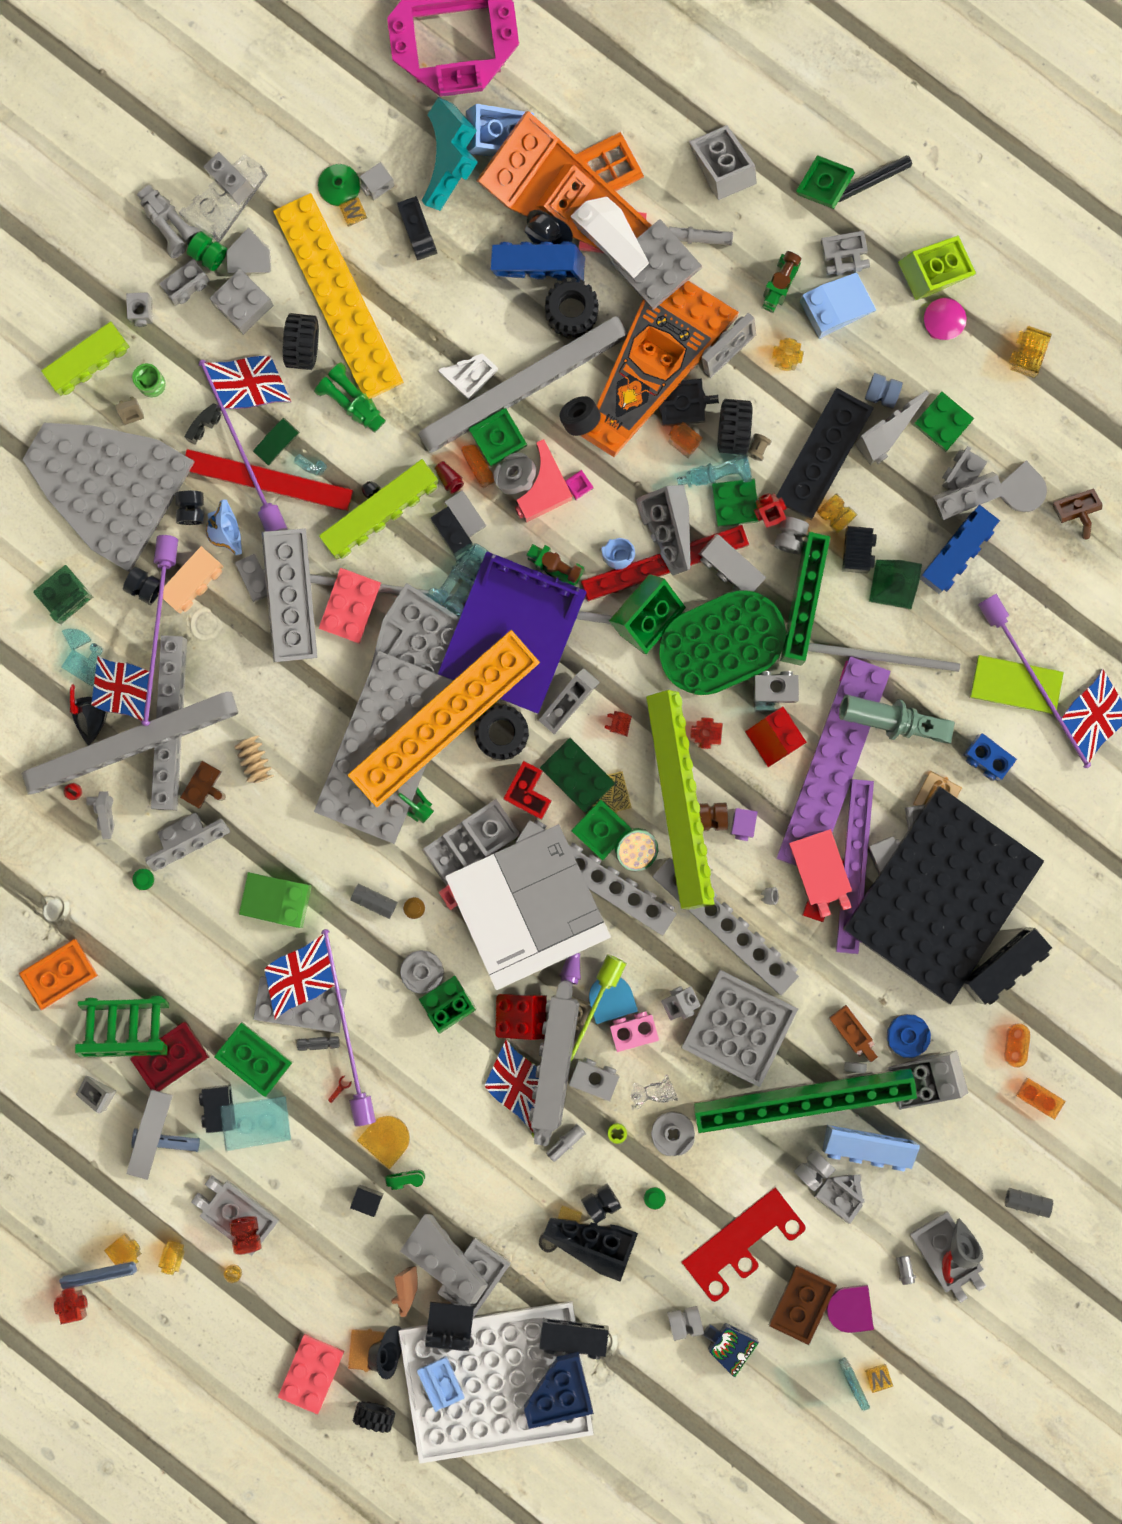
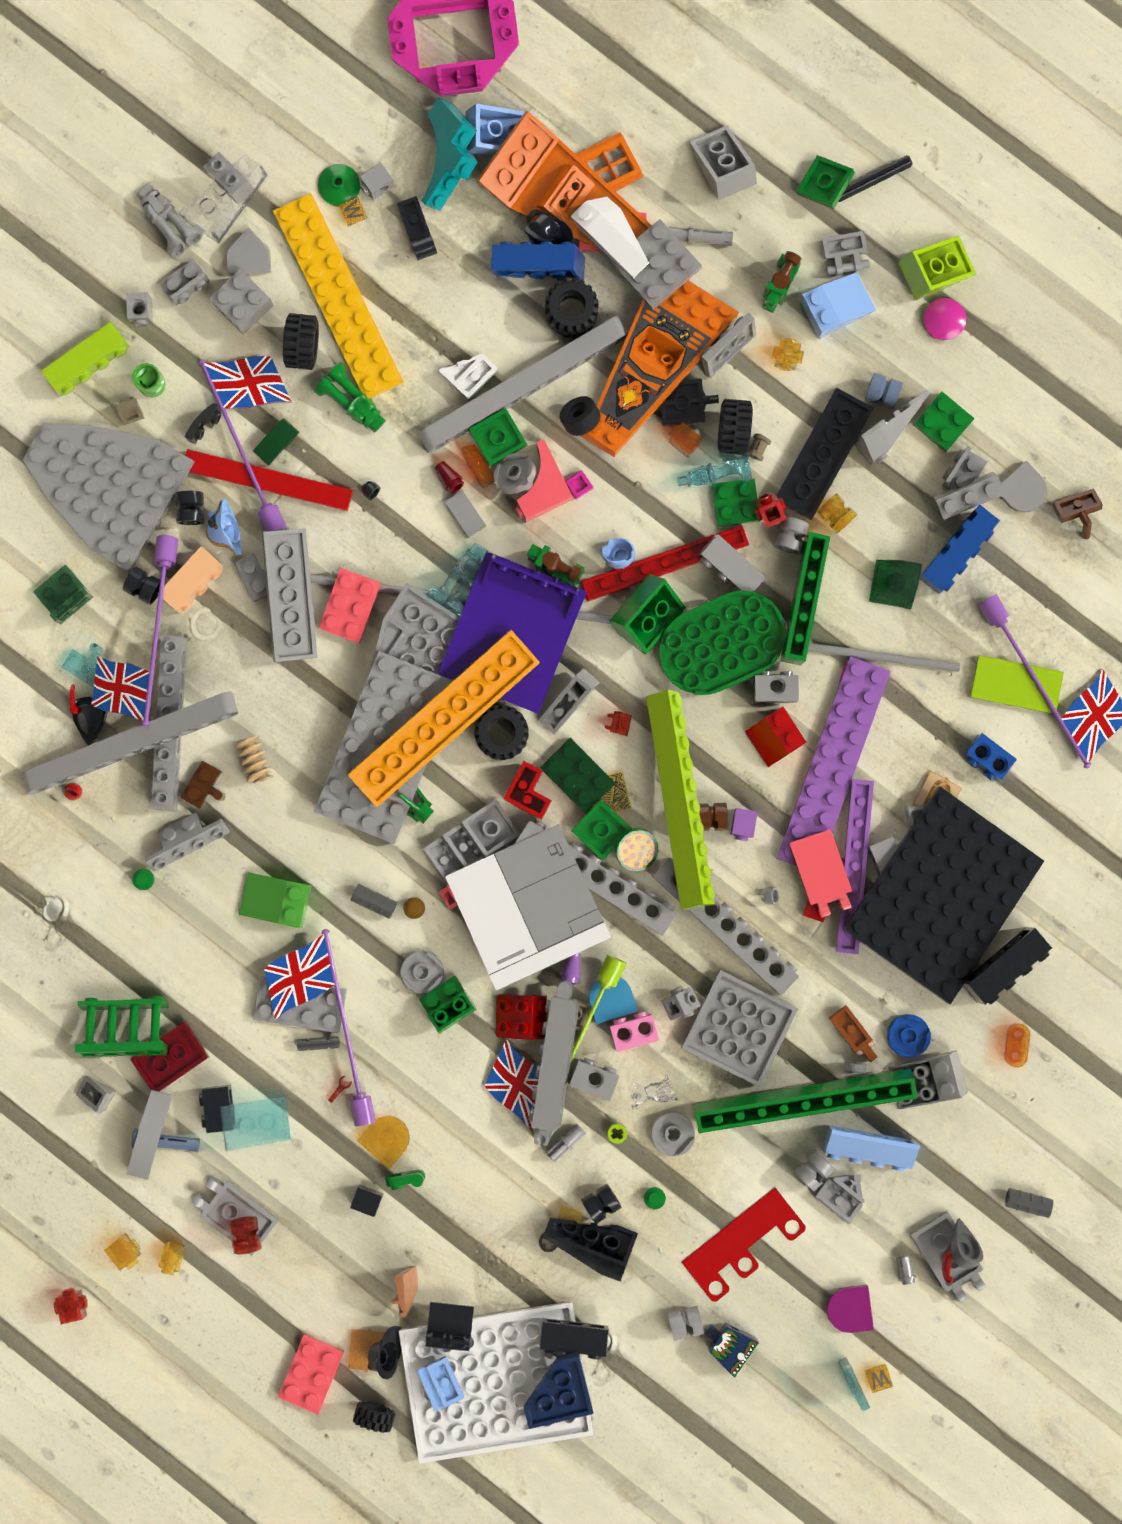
orange tile [19,939,98,1010] -> none
sand blue axle [59,1262,137,1289] -> none
clear light blue tile [62,629,92,650] -> none
light grey plate [86,791,114,839] -> none
green wheel [187,231,227,271] -> none
green plate [214,1022,293,1097] -> none
clear yellow hinge [224,1264,242,1283] -> none
clear light blue arm [294,454,327,476] -> none
lime brick [319,459,439,560] -> none
light grey wedge [400,1214,488,1304] -> none
black brick [430,506,473,558] -> none
light grey plate [437,1237,511,1318] -> none
light grey wedge [636,485,691,575] -> none
clear red brick [690,717,723,749] -> none
clear light blue tile [754,702,776,712] -> none
reddish brown plate [768,1265,837,1345] -> none
sand green piece [839,694,955,744] -> none
black brick [842,526,877,574] -> none
clear yellow brick [1009,326,1052,378] -> none
clear orange plate [1016,1077,1066,1120] -> none

